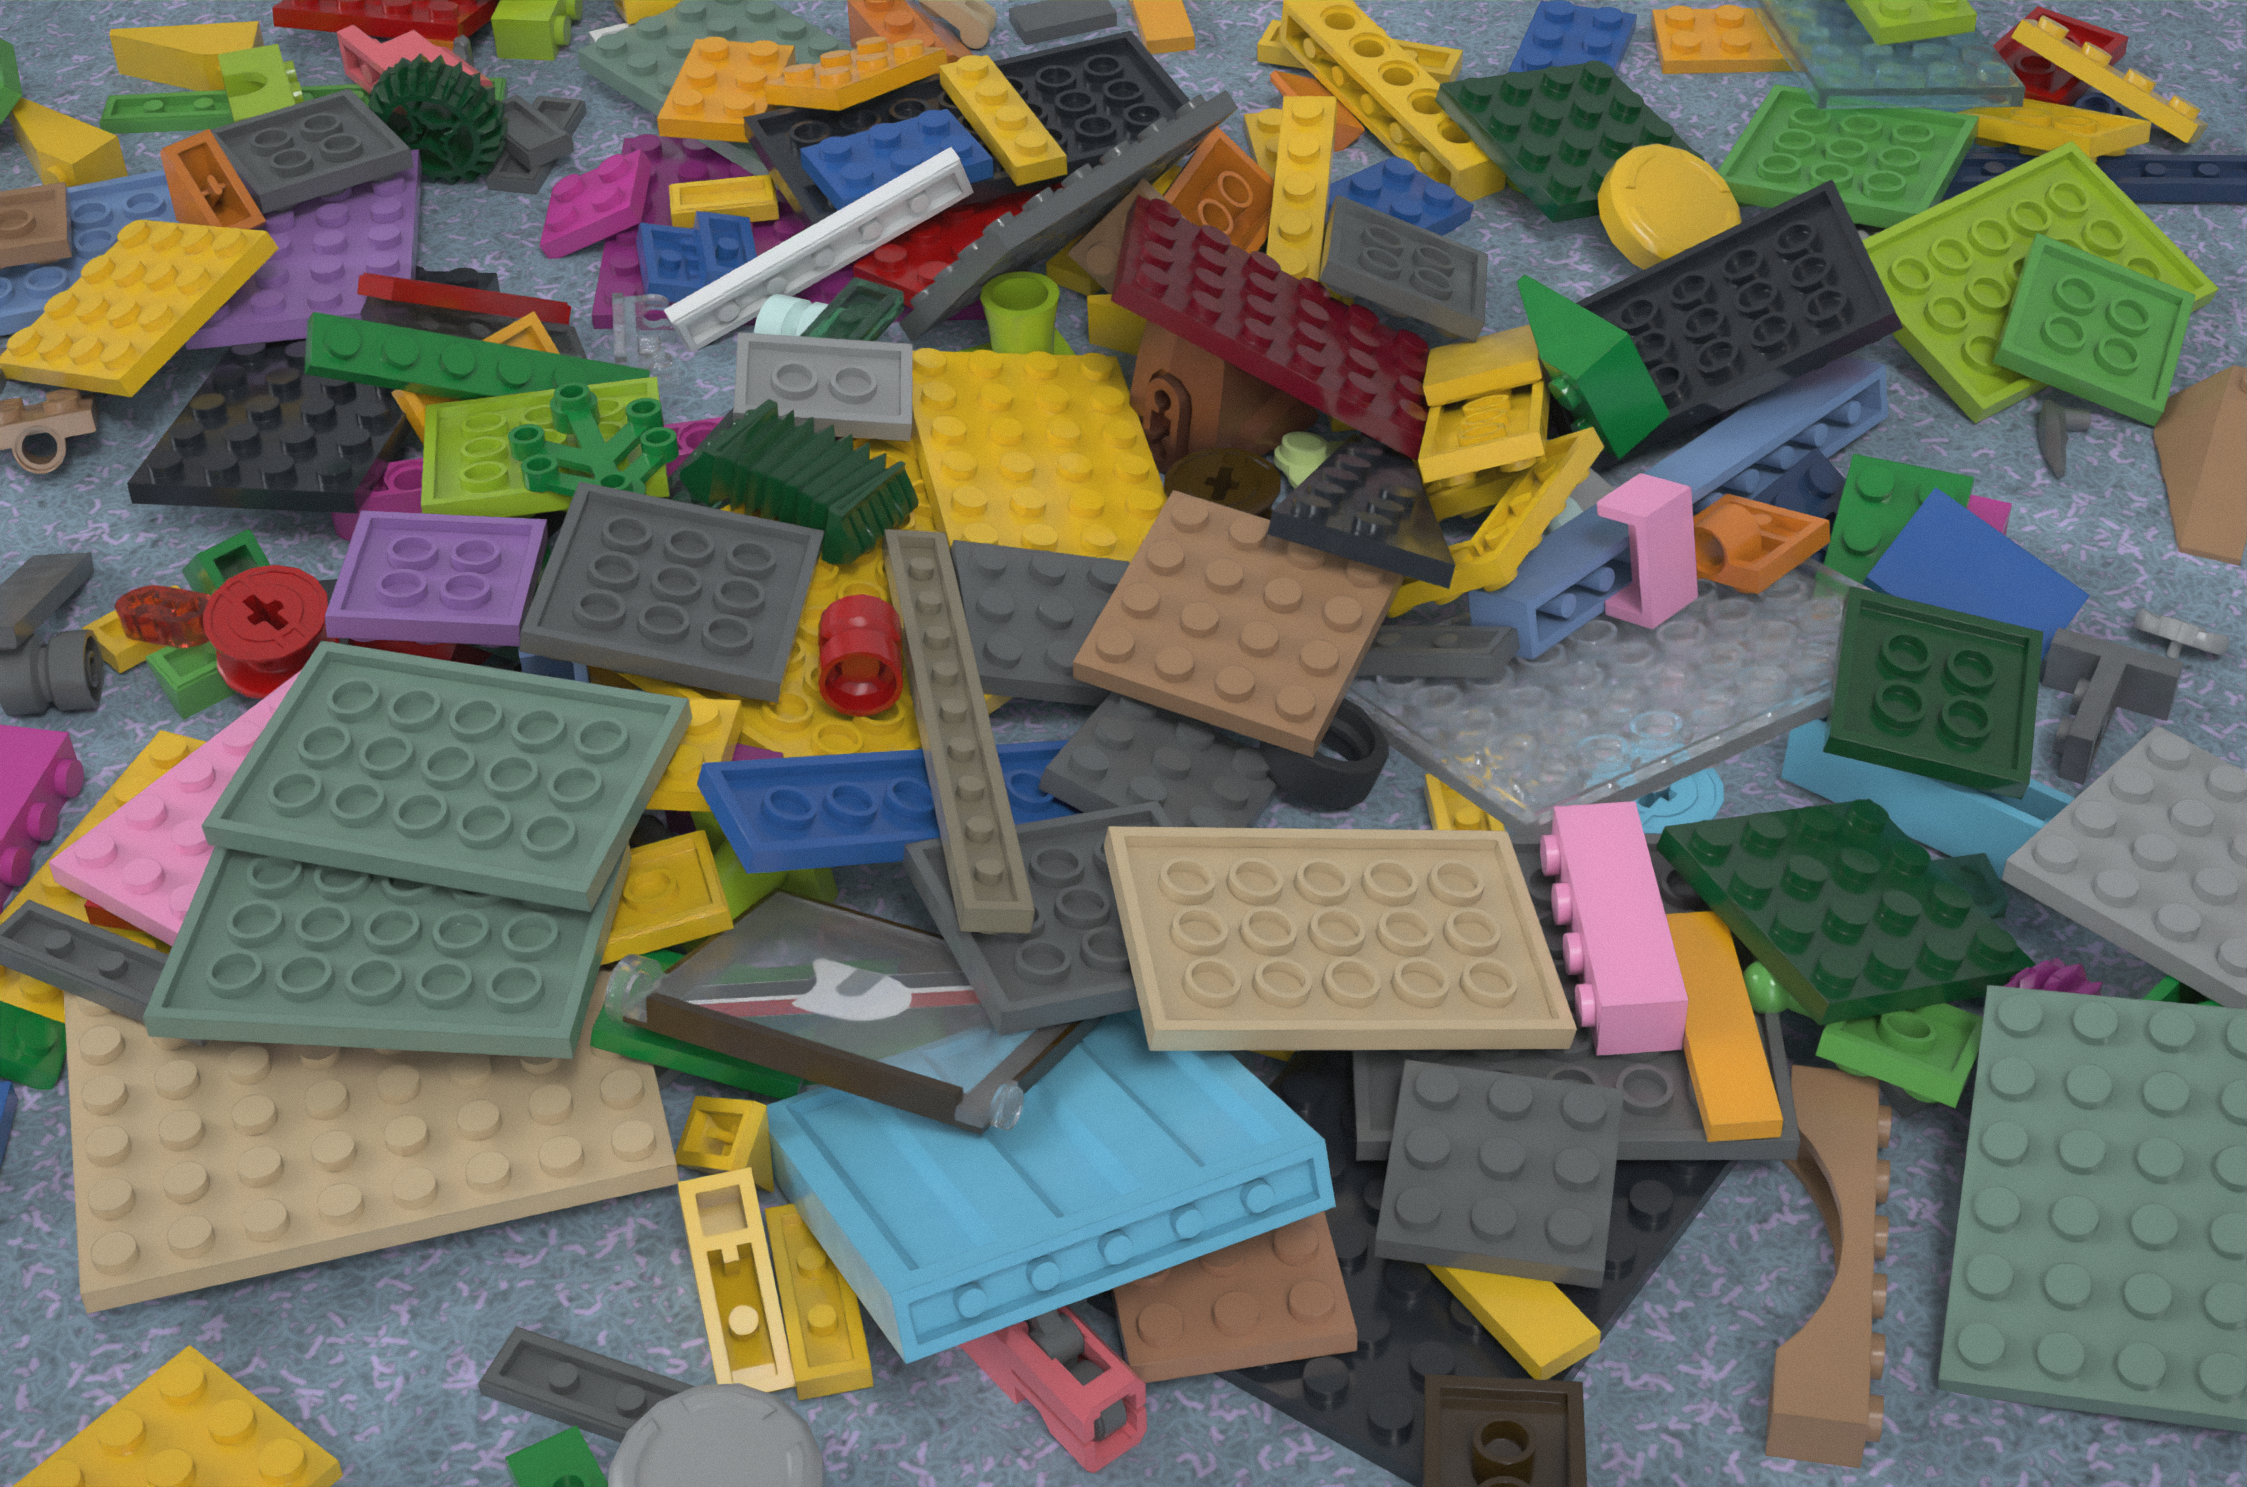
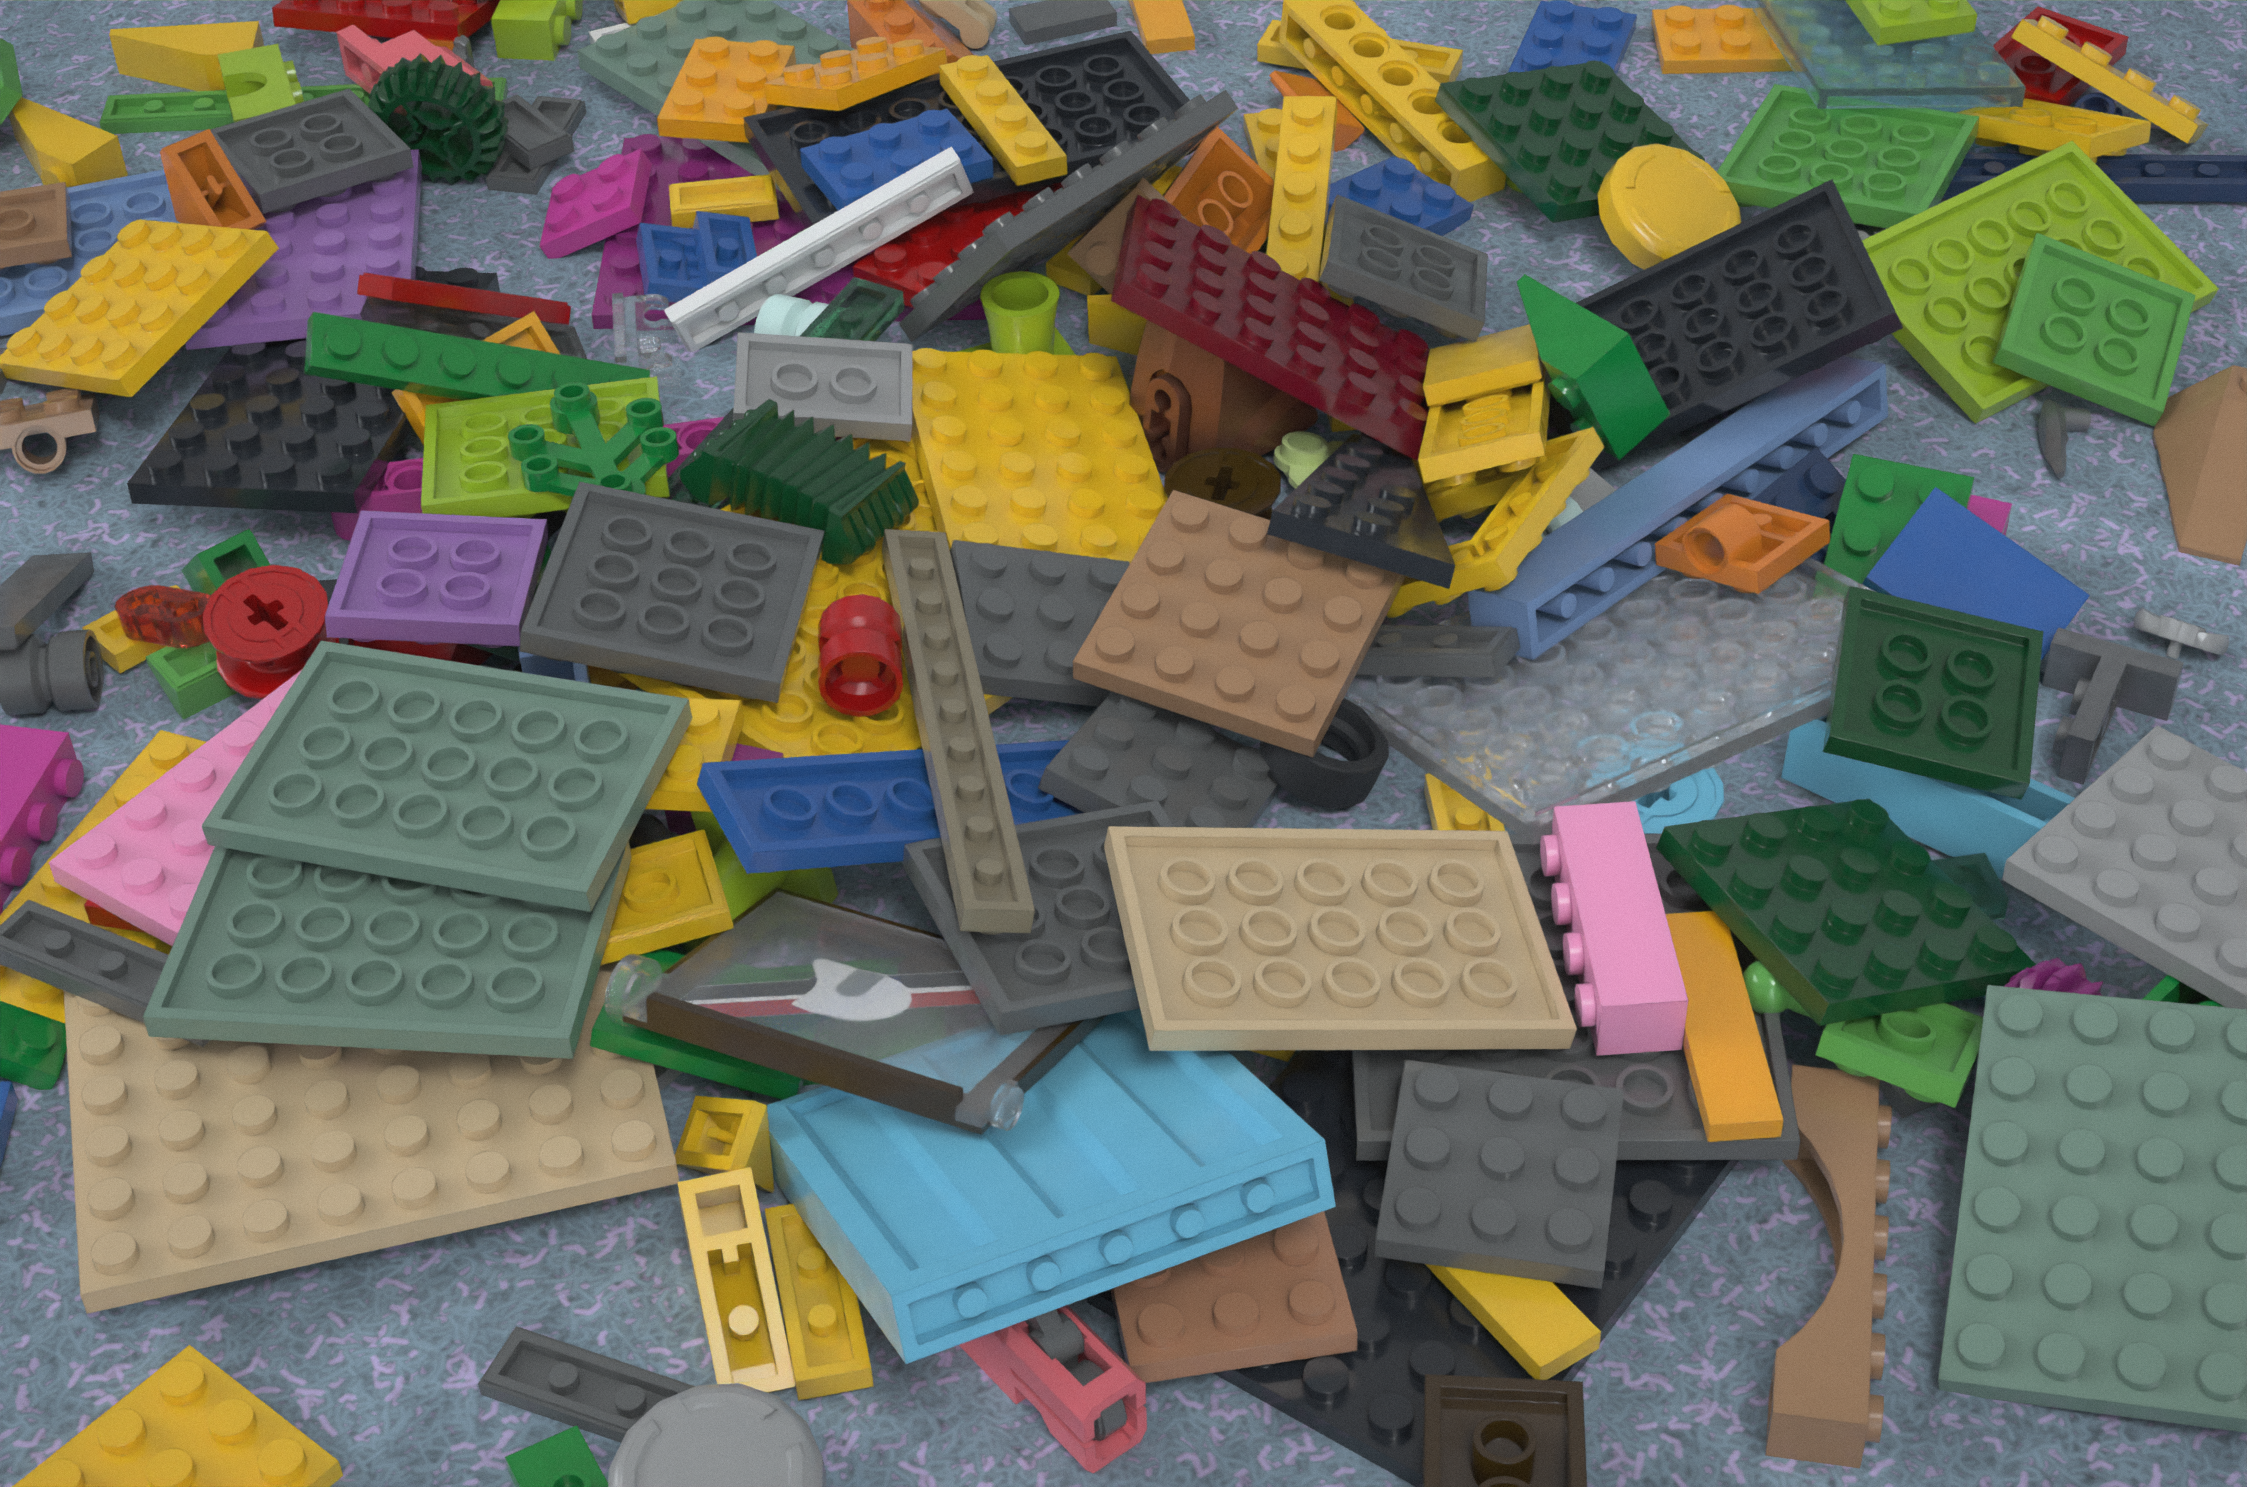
bright pink panel [1597,473,1698,629] -> none

